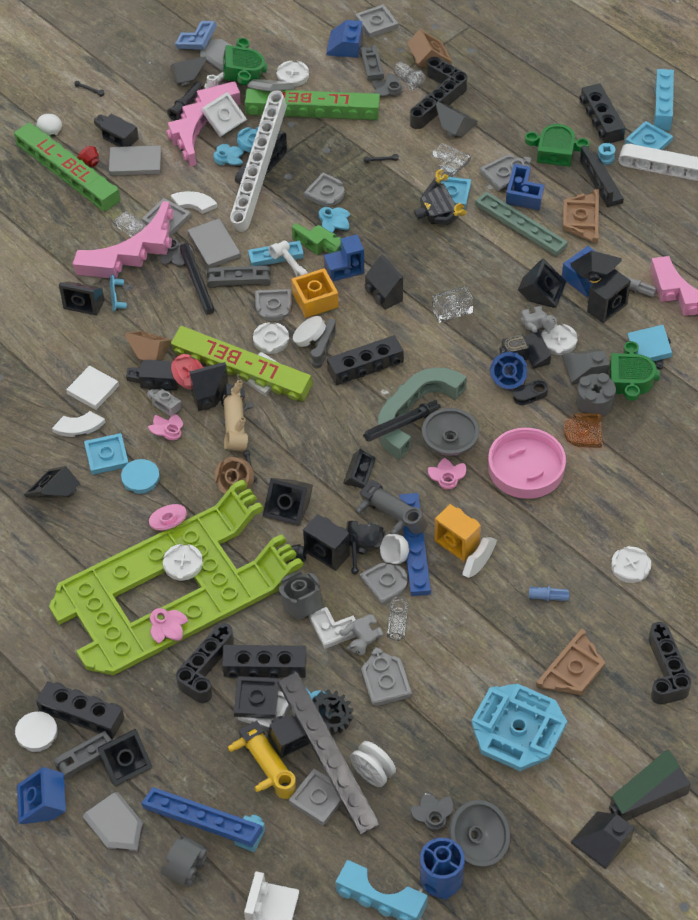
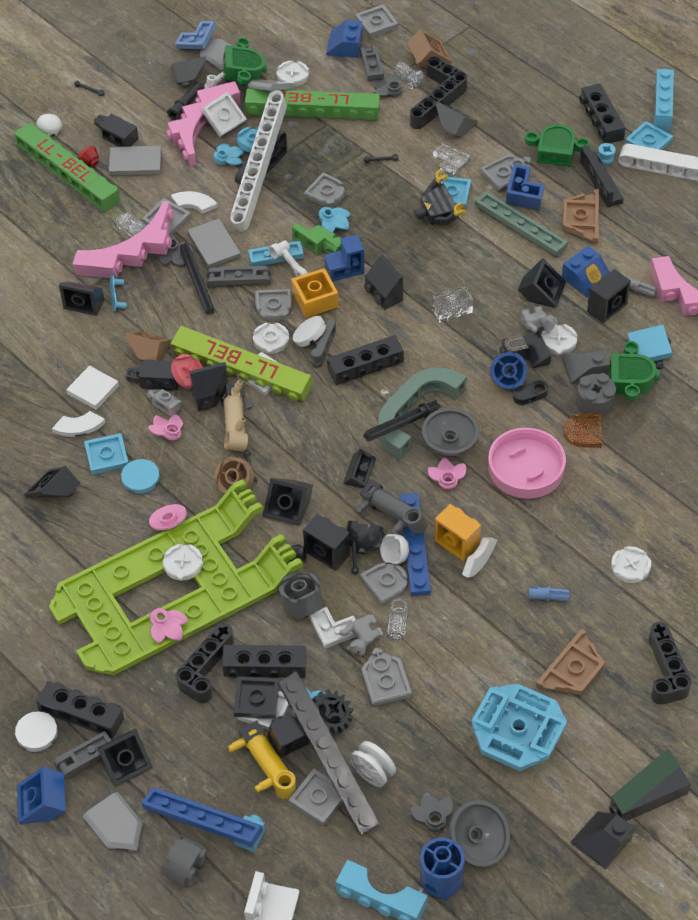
black slope [571,251,622,281] -> none

